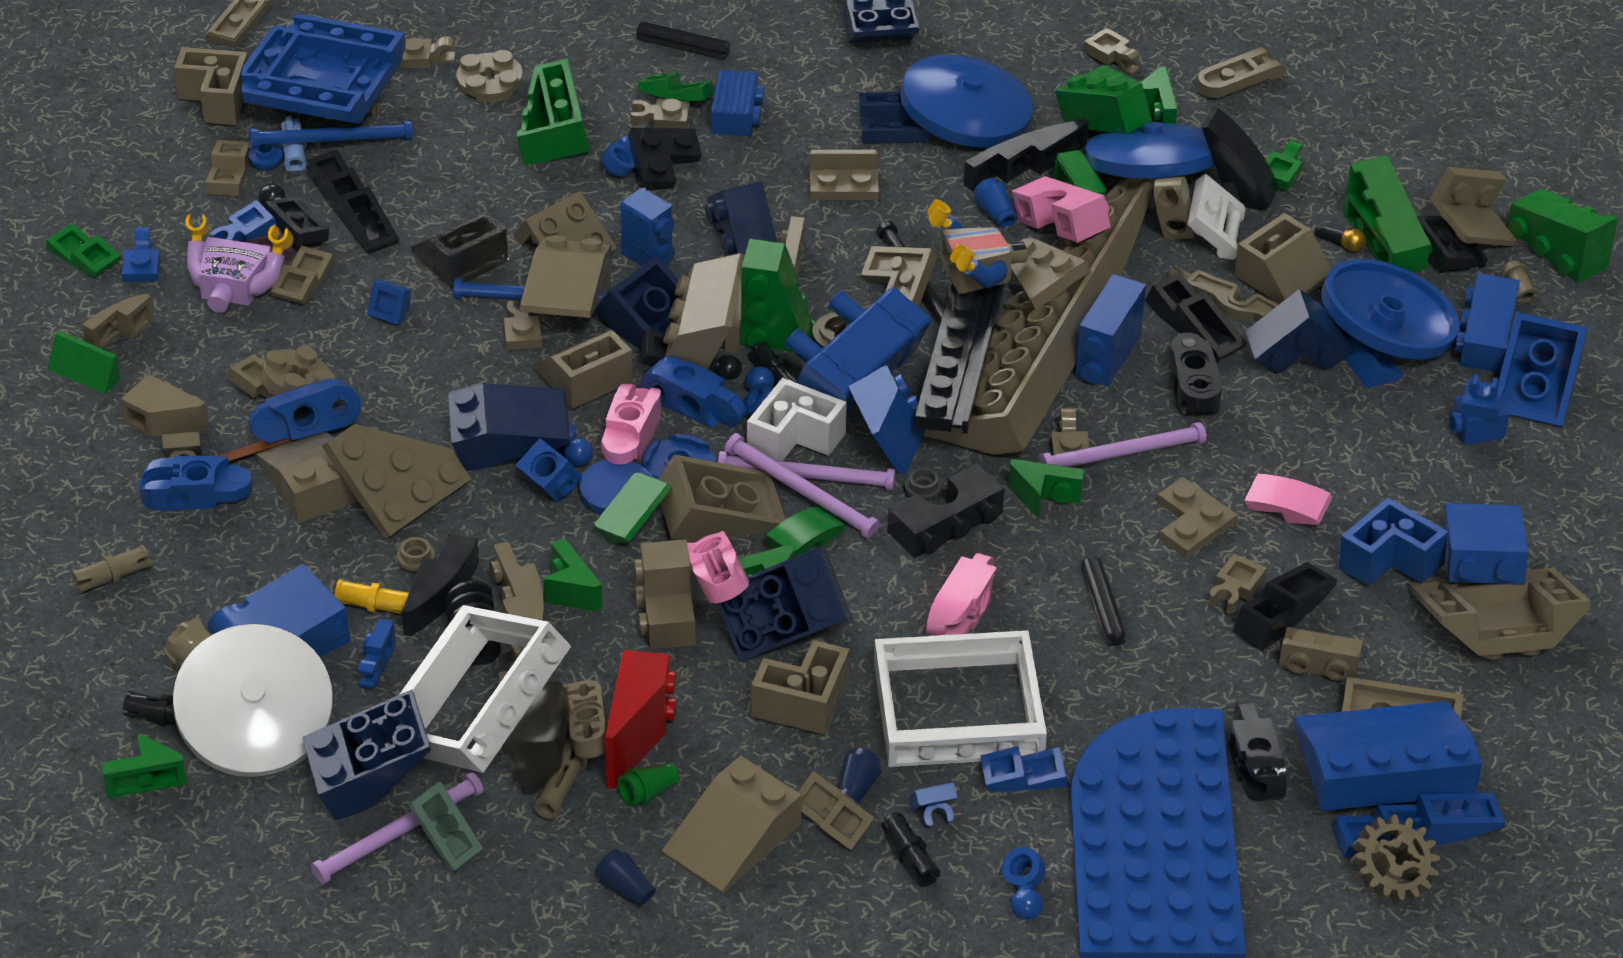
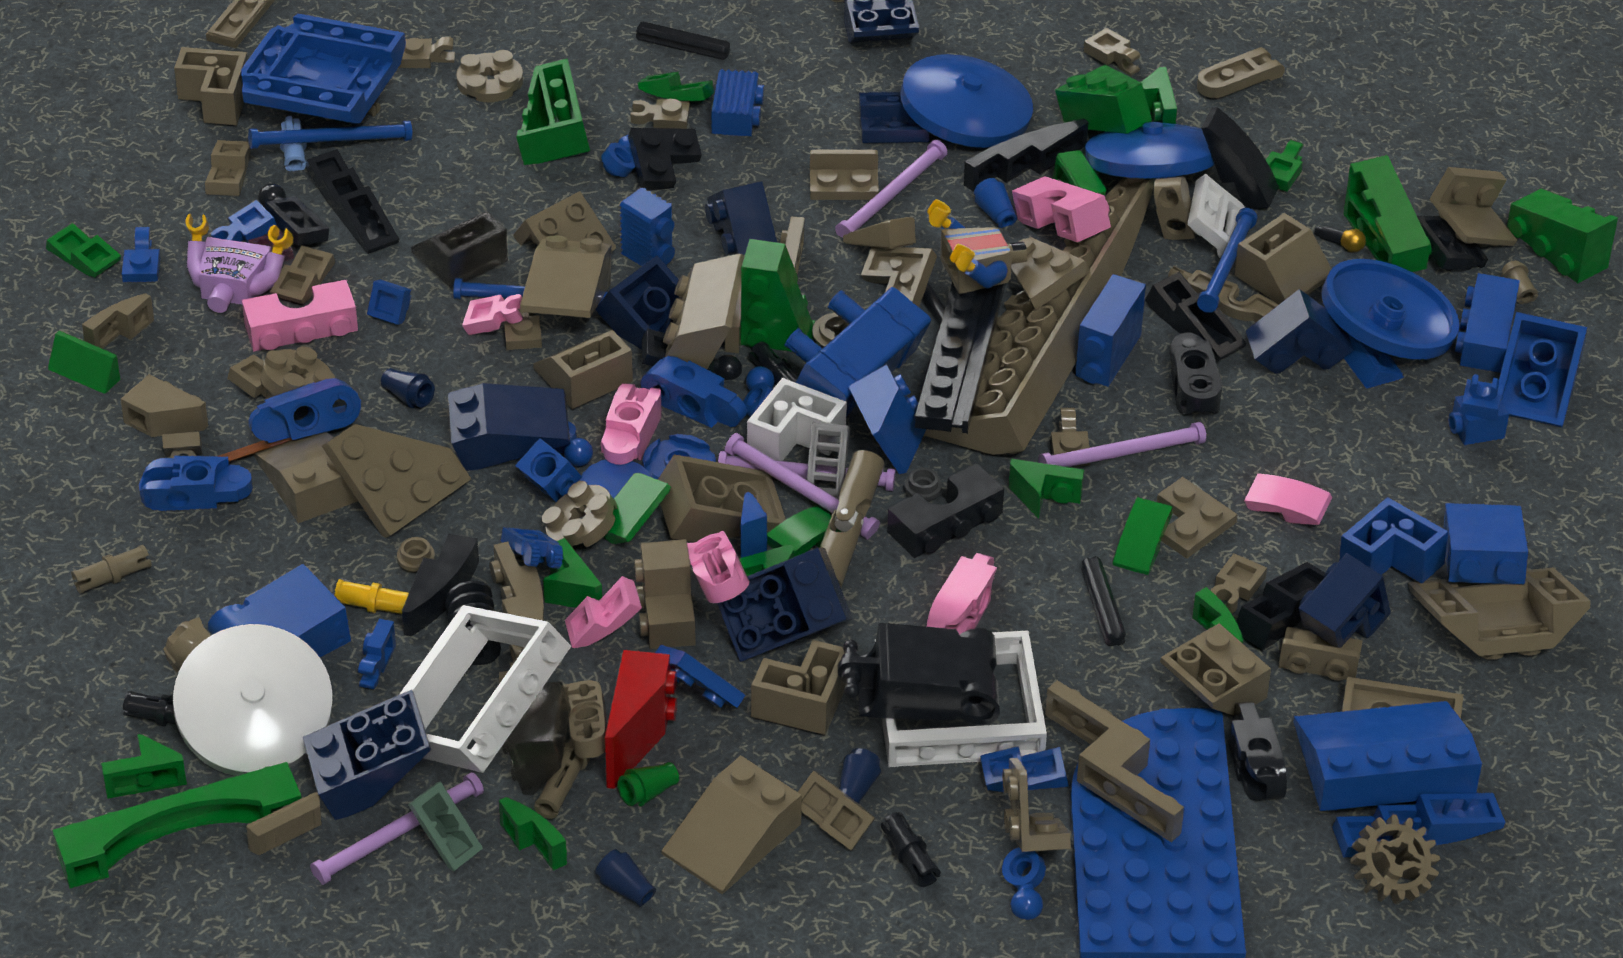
blue plate [249,144,283,171] -> none
blue tile [908,782,957,828] -> none
none -> green arch [52,762,302,889]
none -> bright pink arch [242,280,358,352]
none -> dark tan tile [246,792,321,855]
none -> dark blue cone [381,368,435,408]
none -> bright pink plate [462,294,523,335]
none -> green slope [499,797,567,871]
none -> blue hinge [501,527,563,569]
none -> dark tan plate [542,481,617,549]
none -> bright pink slope [565,576,642,648]
none -> blue plate [655,645,746,708]
none -> blue slope [741,492,767,558]
none -> light grey slope [807,422,851,499]
none -> dark tan piece [820,450,885,588]
none -> lavender bar [835,140,947,238]
none -> black piece [837,623,1000,725]
none -> dark tan slope [843,217,916,249]
none -> dark tan bracket [1002,758,1071,852]
none -> dark tan bracket [1045,680,1184,842]
none -> green slope [1113,497,1173,575]
none -> dark tan slope [1160,623,1271,716]
none -> green slope [1192,587,1243,644]
none -> blue bar [1197,208,1258,312]
none -> dark blue brick [1299,553,1391,648]

